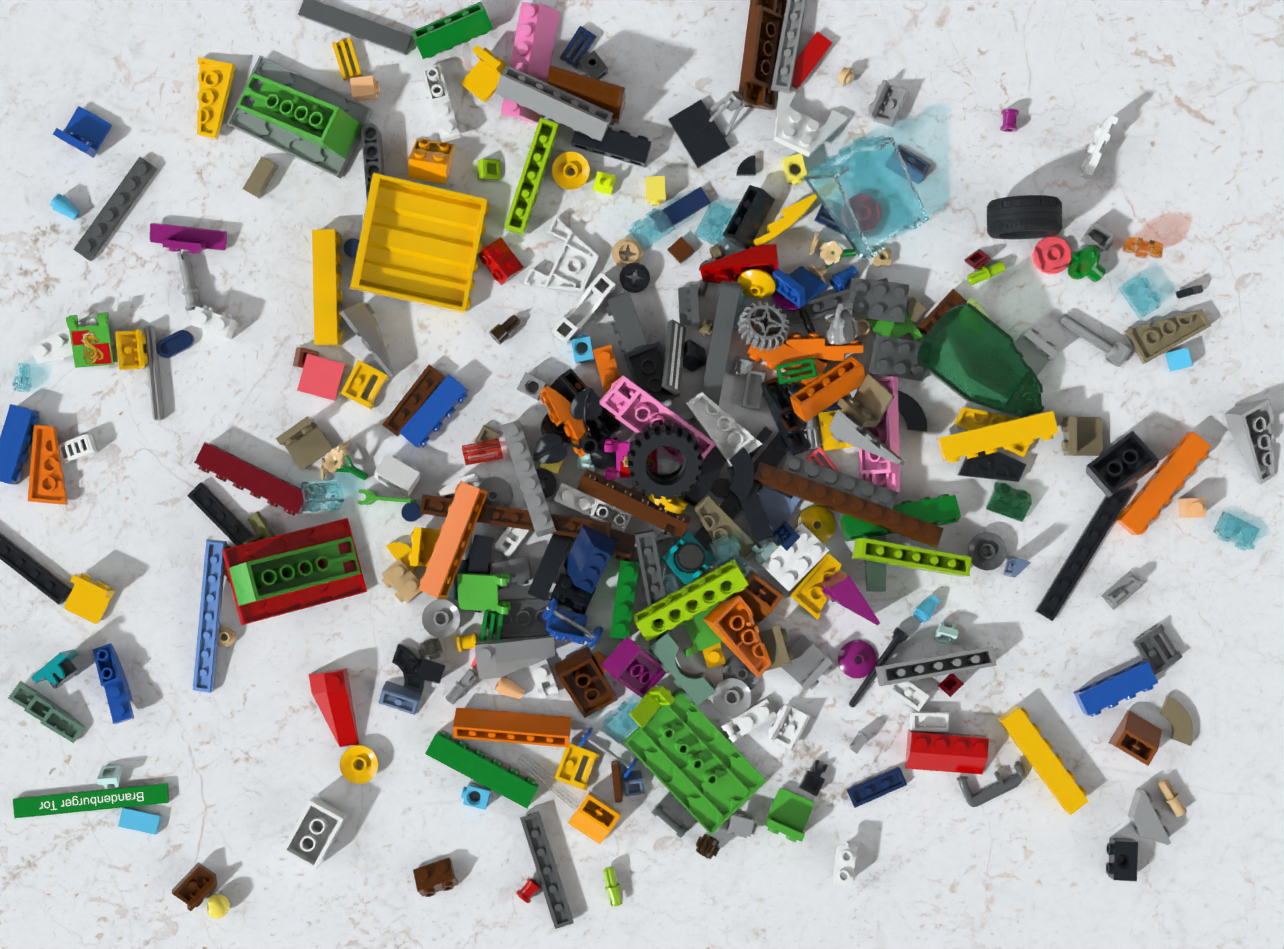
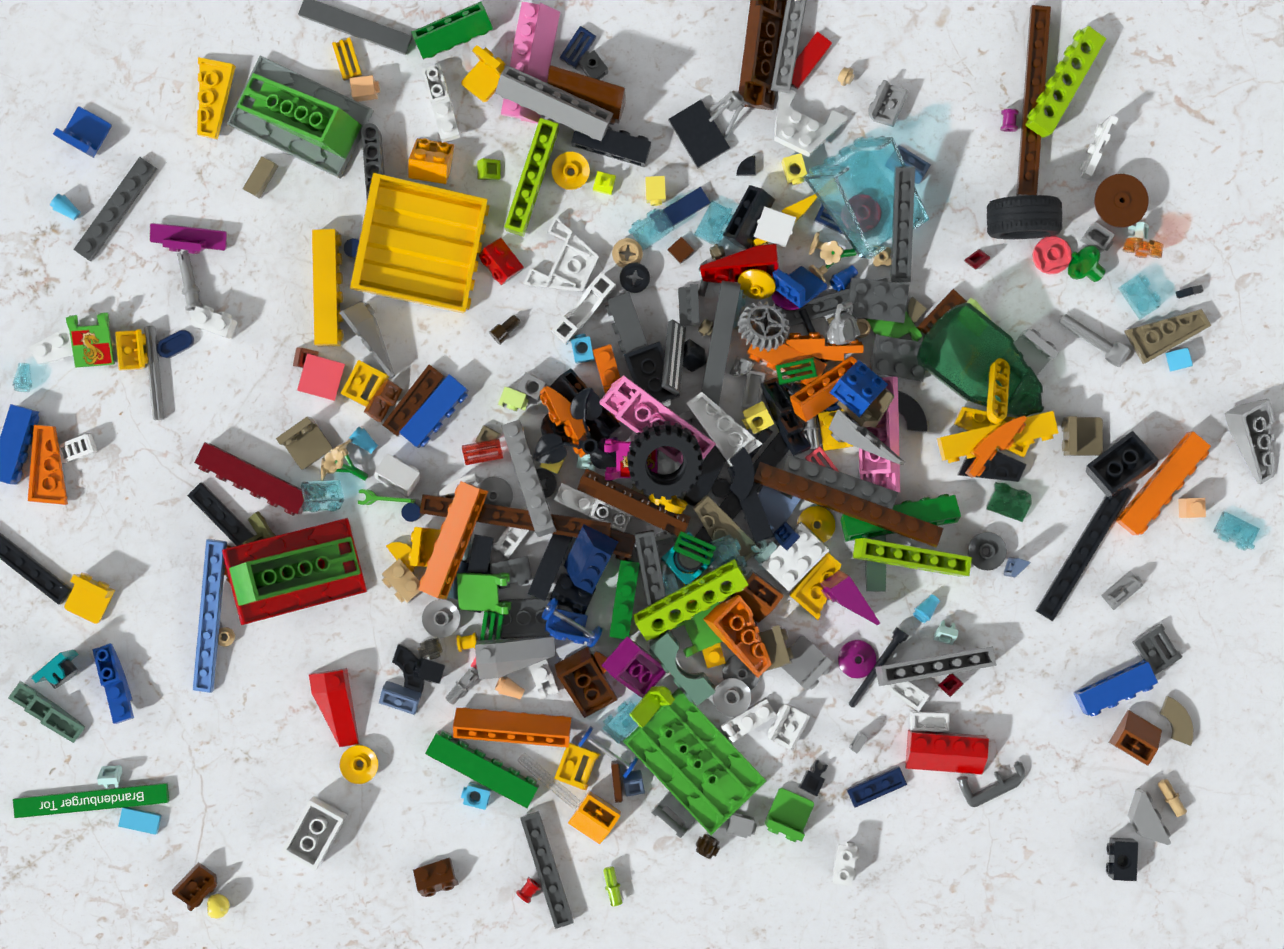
lime axle [967,261,1006,285] -> none
yellow brick [997,705,1089,815] -> none
none -> medium azure cone [349,427,378,454]
none -> dark orange slope [364,379,403,422]
none -> yellowish green brick [498,387,529,412]
none -> green tile [673,531,716,565]
none -> light yellow brick [742,401,774,434]
none -> white piece [754,206,796,248]
none -> blue bracket [830,360,888,418]
none -> dark grey plate [890,166,915,282]
none -> orange slope [965,416,1027,478]
none -> yellow beam [987,358,1010,424]
none -> reddish brown plate [1016,5,1051,196]
none -> lime brick [1025,26,1107,138]
none -> reddish brown piece [1094,174,1149,228]
none -> light aqua tile [1127,222,1149,244]

